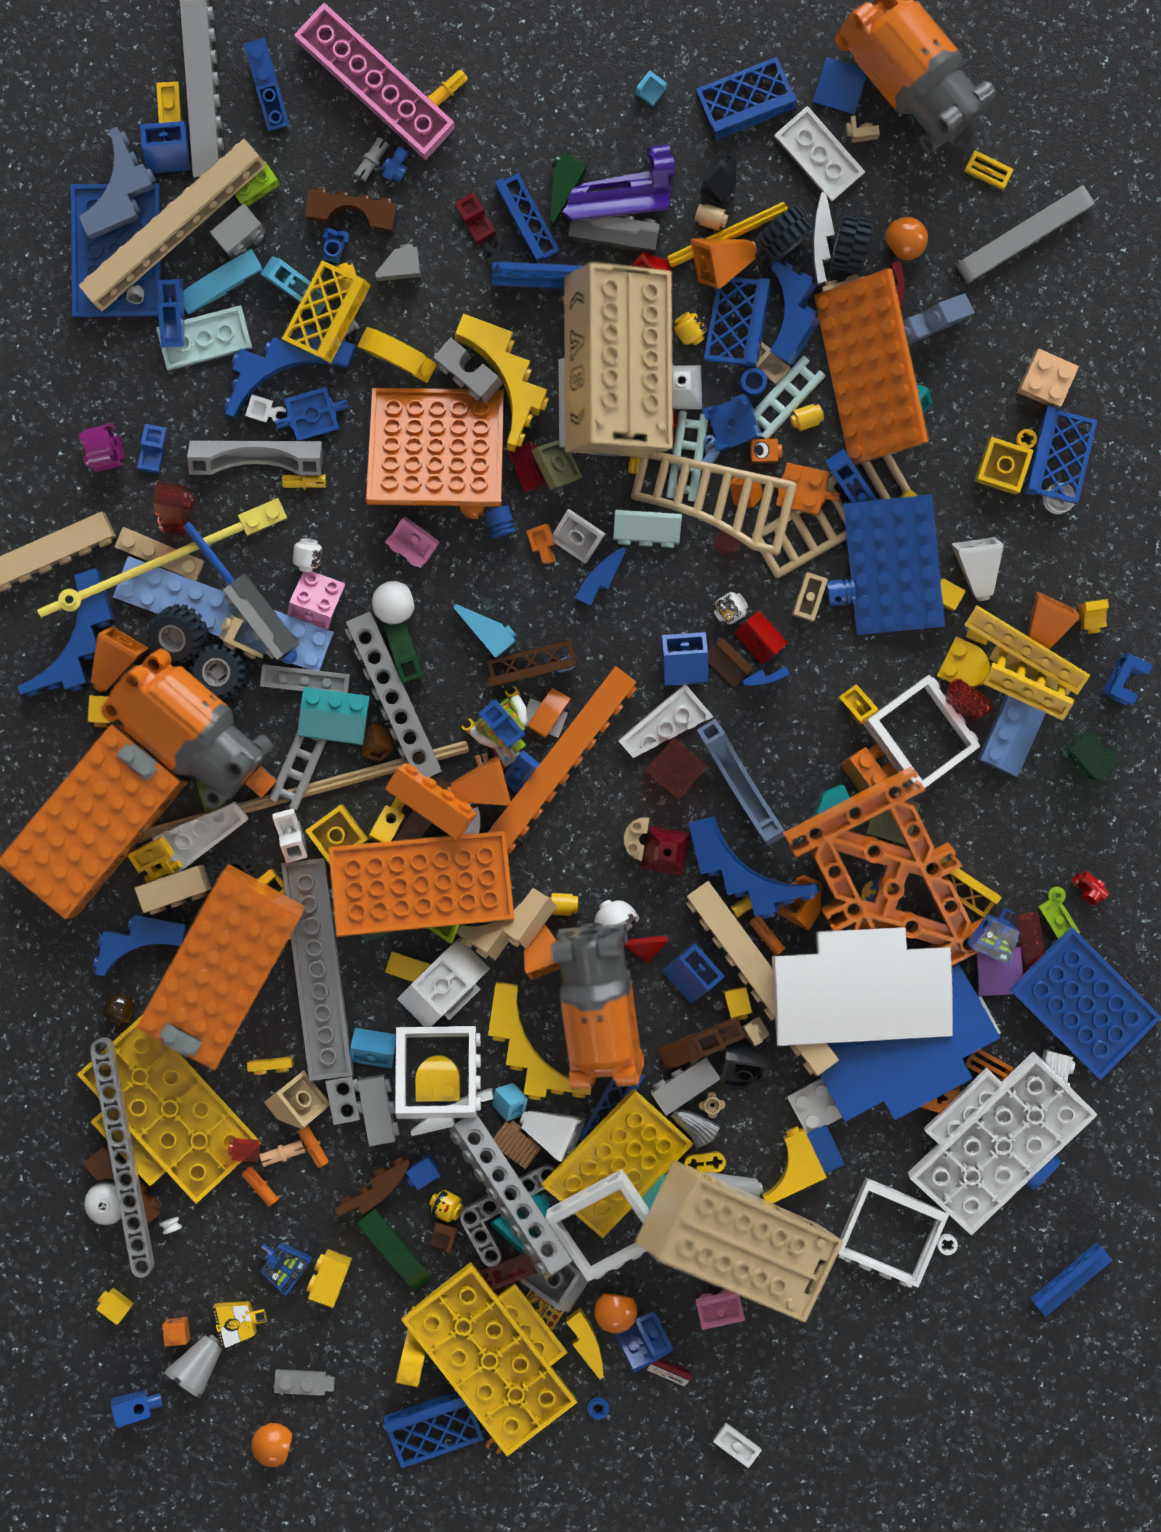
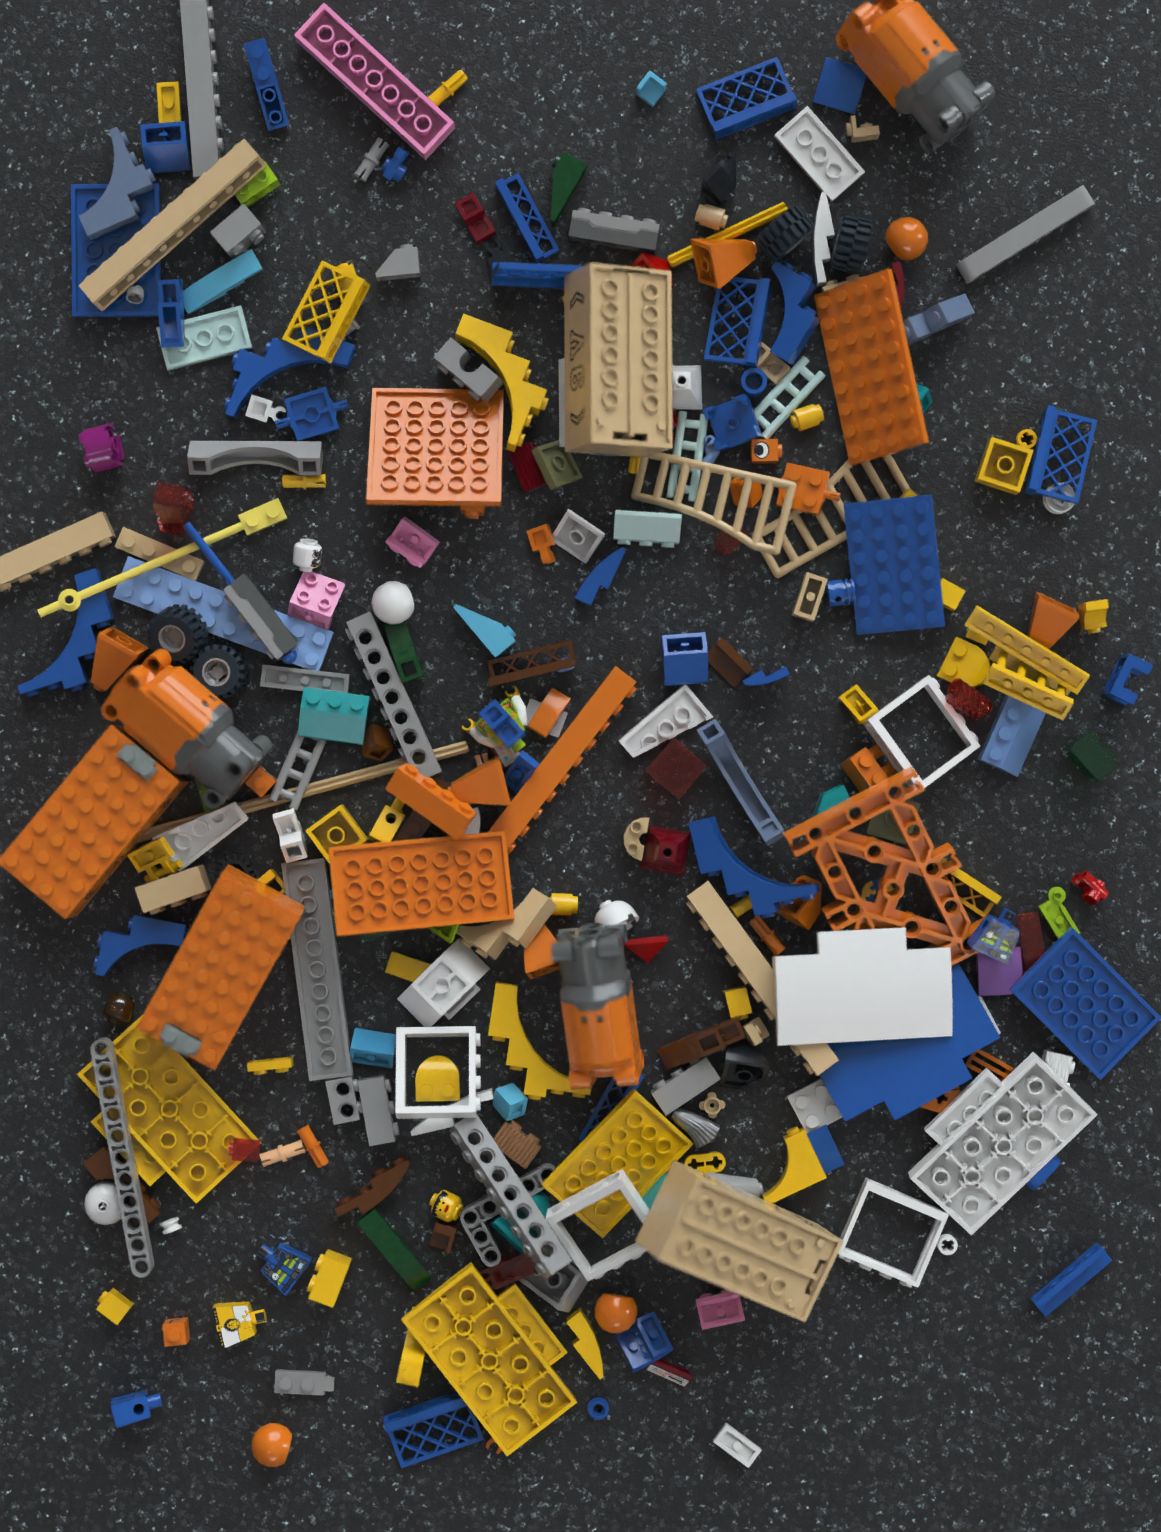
yellow brick [88,695,114,727] -> none
blue slope [137,424,167,474] -> none
light grey cone [164,1334,222,1398] -> none
tan bracket [219,613,264,659] -> none
orange axle [242,1166,279,1207] -> none
medium azure slope [260,256,329,315] -> none
tan slope [264,1070,330,1129] -> none
reddish brown arch [305,188,397,233] -> none
blue plate [322,228,350,266] -> none
yellow arch [357,327,437,383] -> none
blue brick [405,1155,441,1190] -> none
blue piece [484,506,516,539] -> none
white slope [520,1111,587,1162] -> none
sticker [526,1289,564,1330] -> none
dark purple panel [563,144,675,221] -> none
blue slope [662,942,725,1003] -> none
yellow head [674,312,707,346] -> none
head [714,592,748,624] -> none
red panel [734,611,787,665] -> none
blue slope [826,449,877,503] -> none
white slope [951,537,1003,601] -> none
yellow tile [964,150,1014,190] -> none
light nougat brick [1017,349,1079,410] -> none

